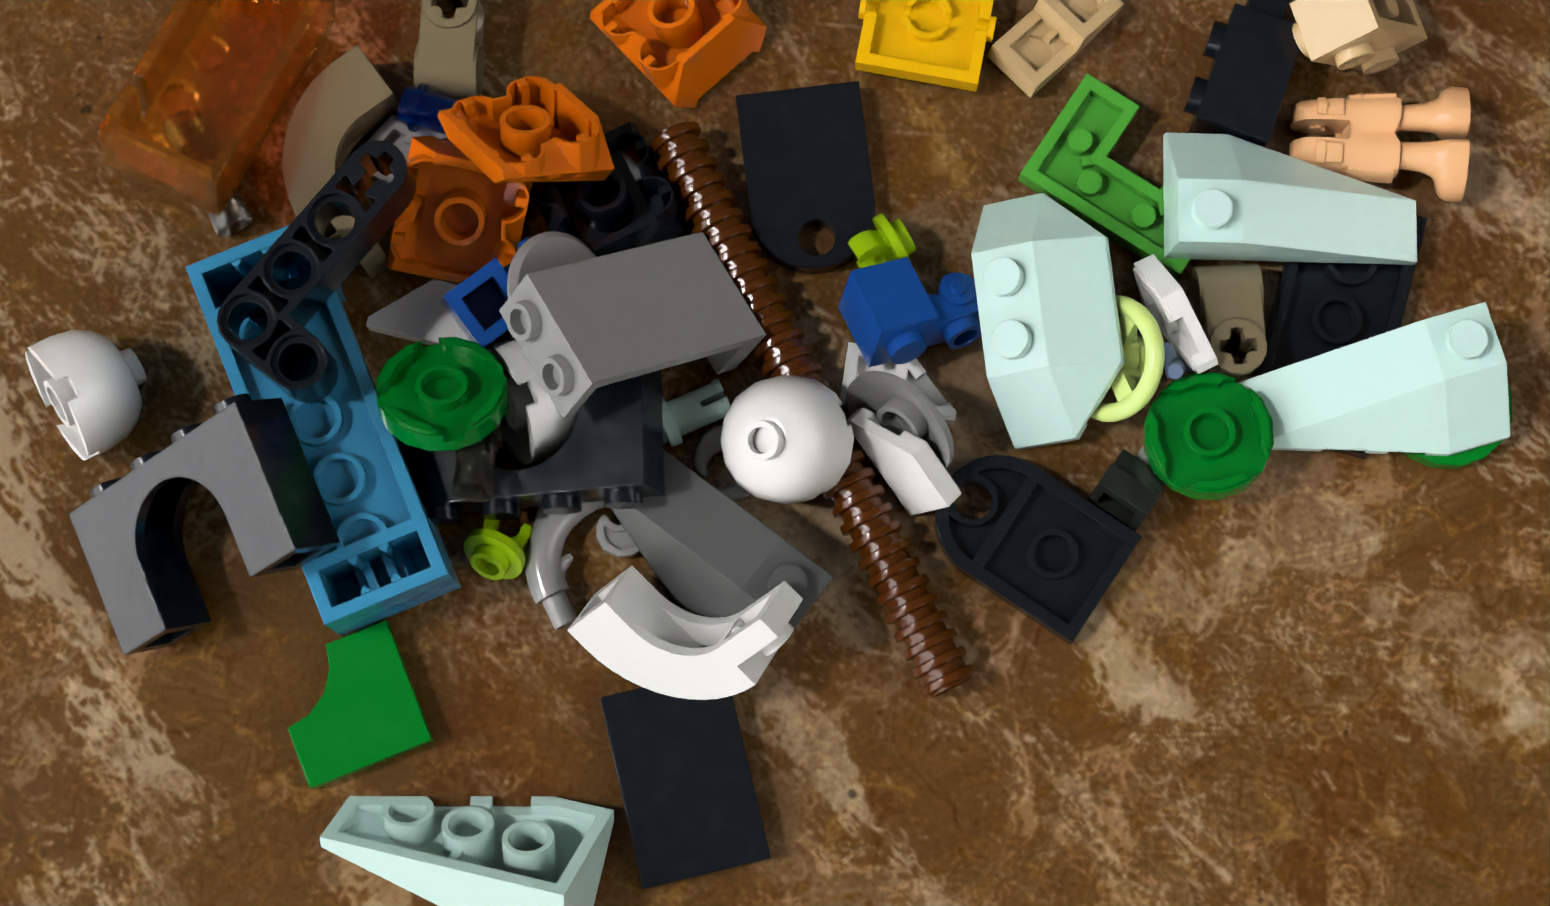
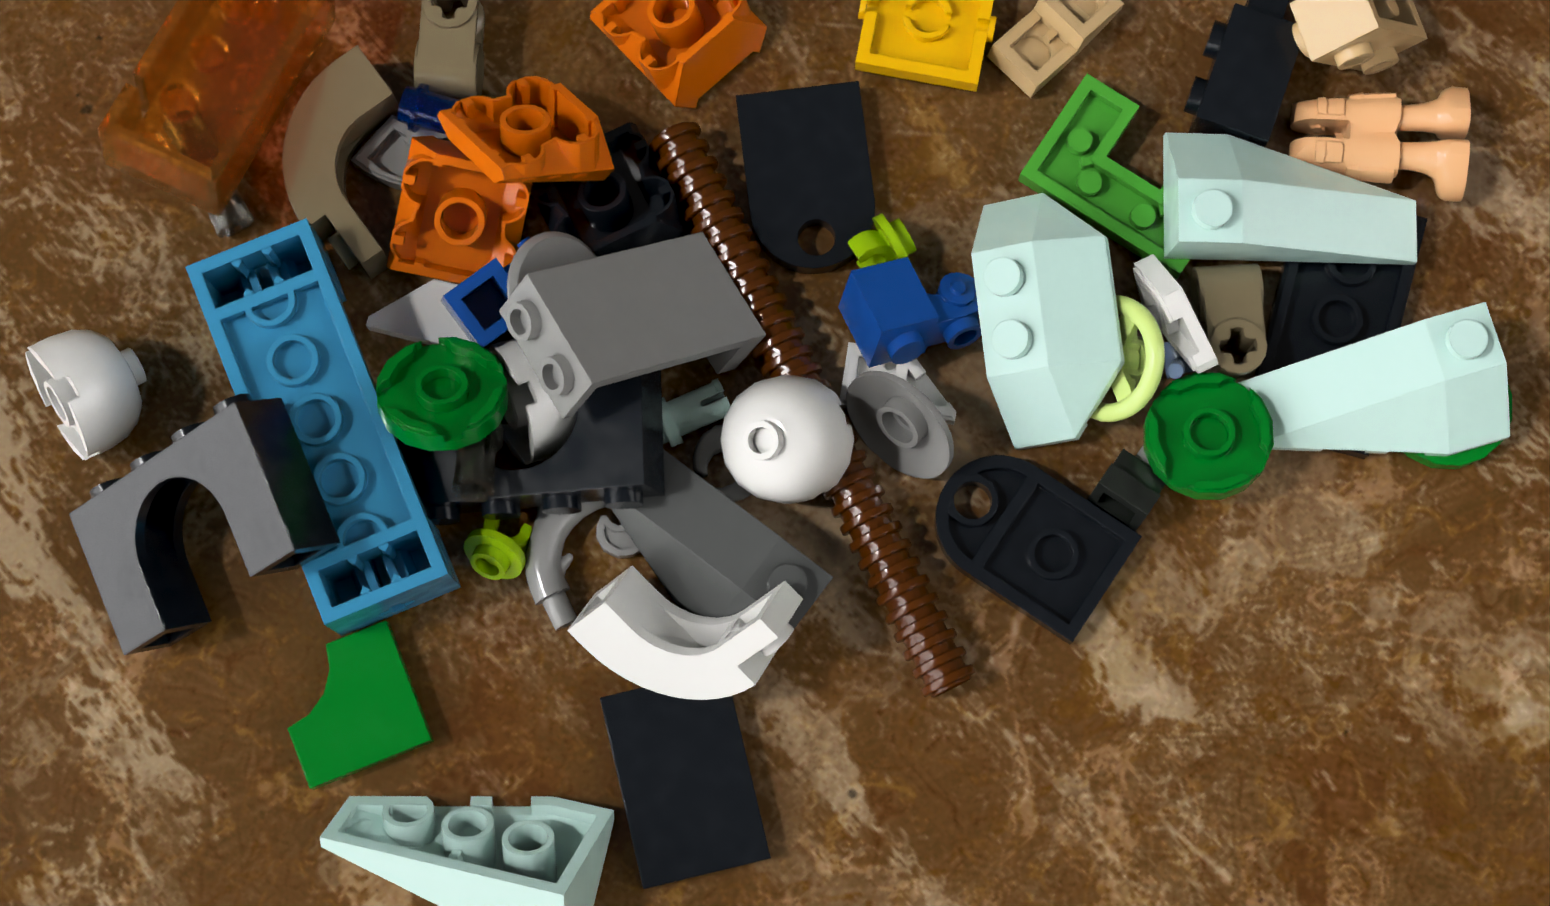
black beam [217,140,416,403] -> none
white tile [846,408,961,516] -> none

